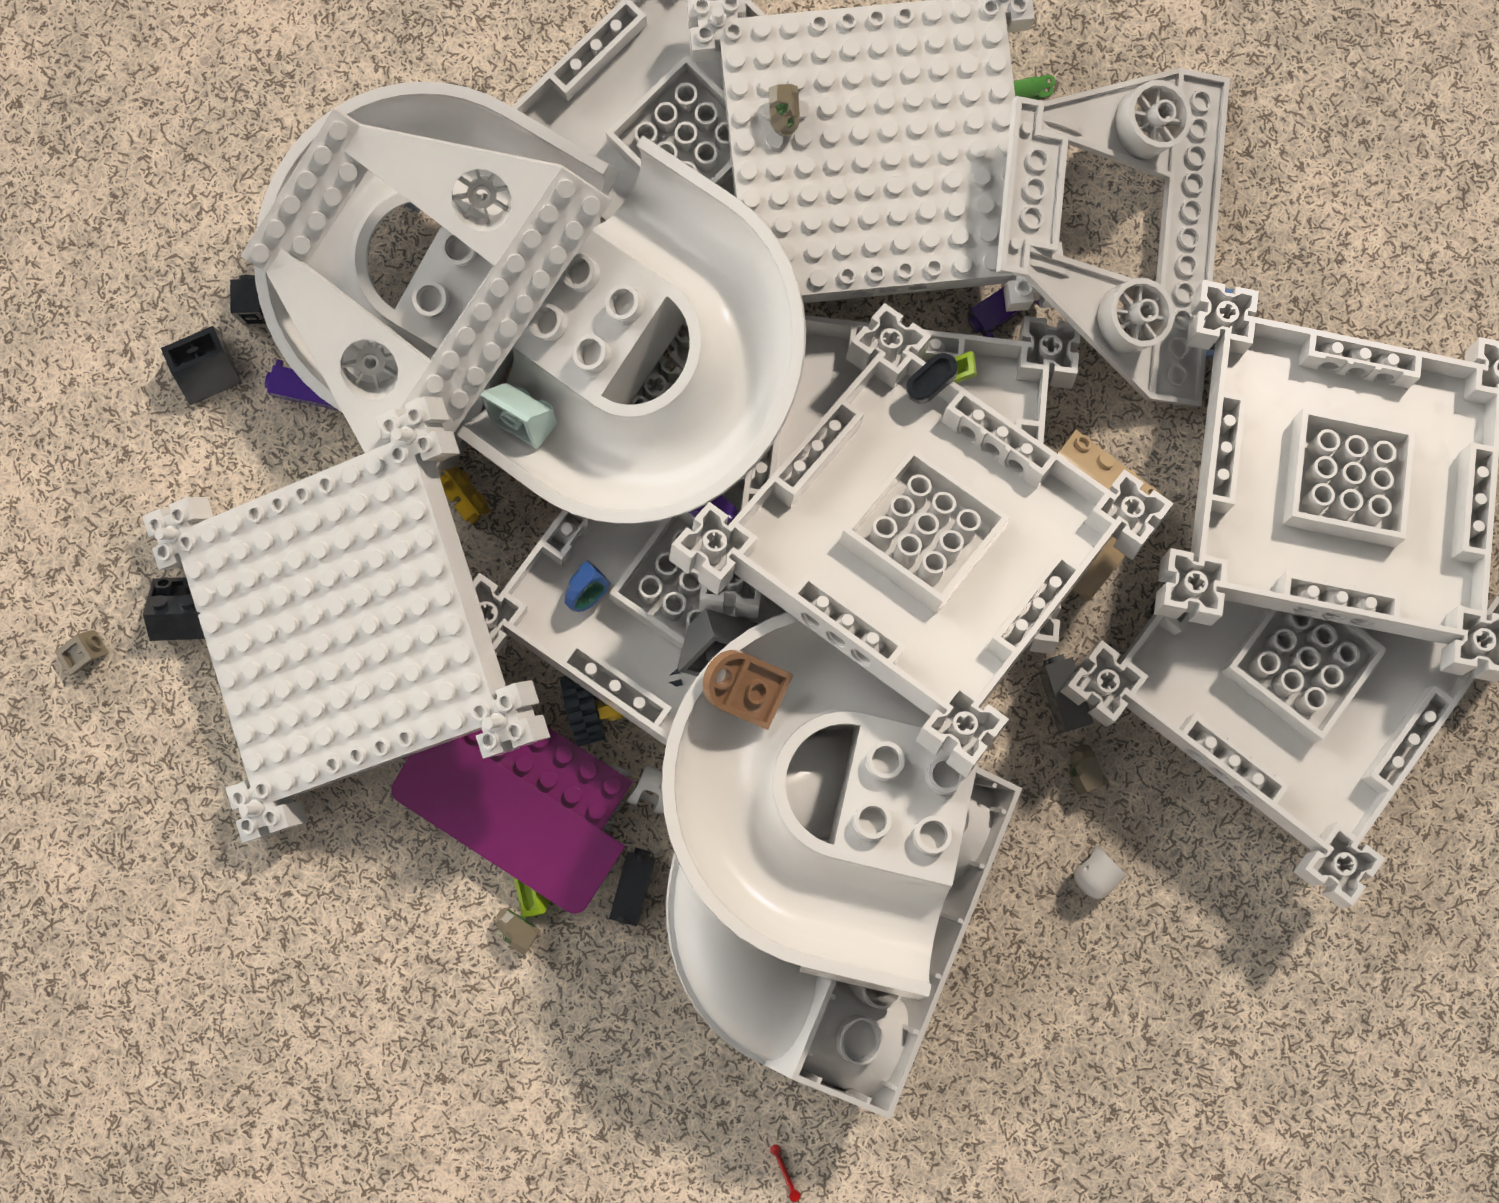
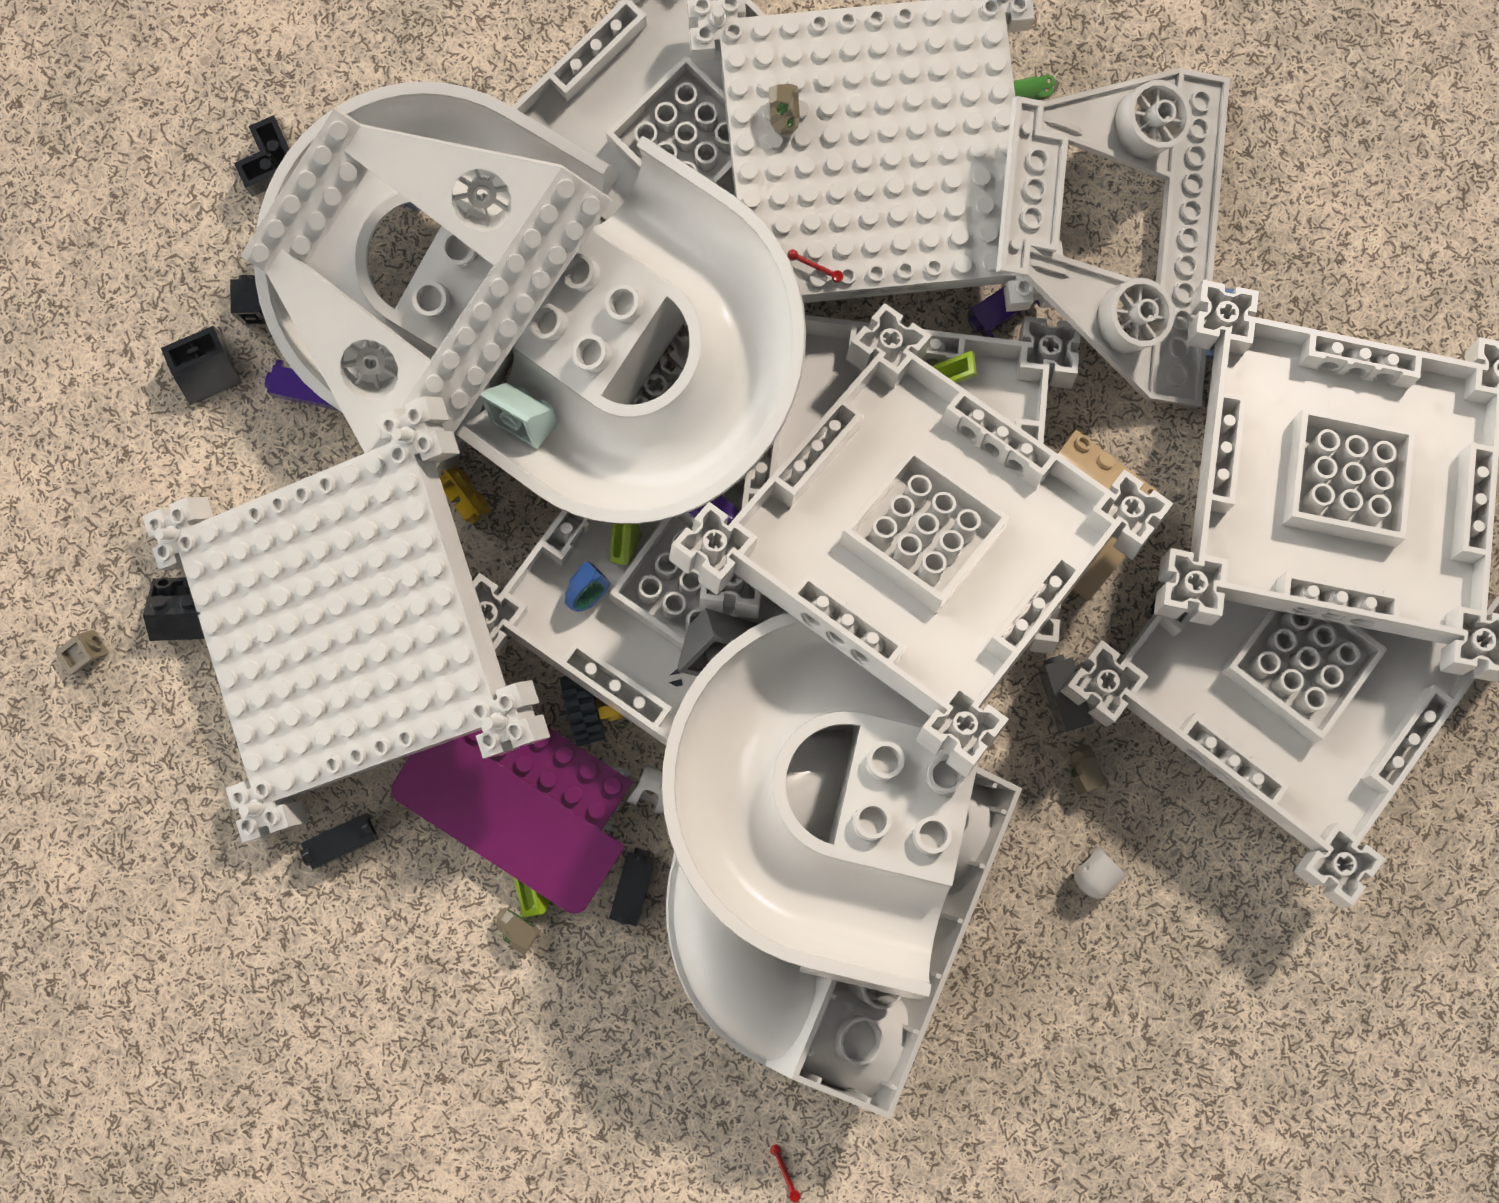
medium nougat tile [703,650,794,730] -> none
black tile [906,353,958,404] -> none
none -> black brick [234,115,291,197]
none -> black brick [300,814,380,870]
none -> lime slope [610,523,642,565]
none -> red hinge [787,249,844,283]

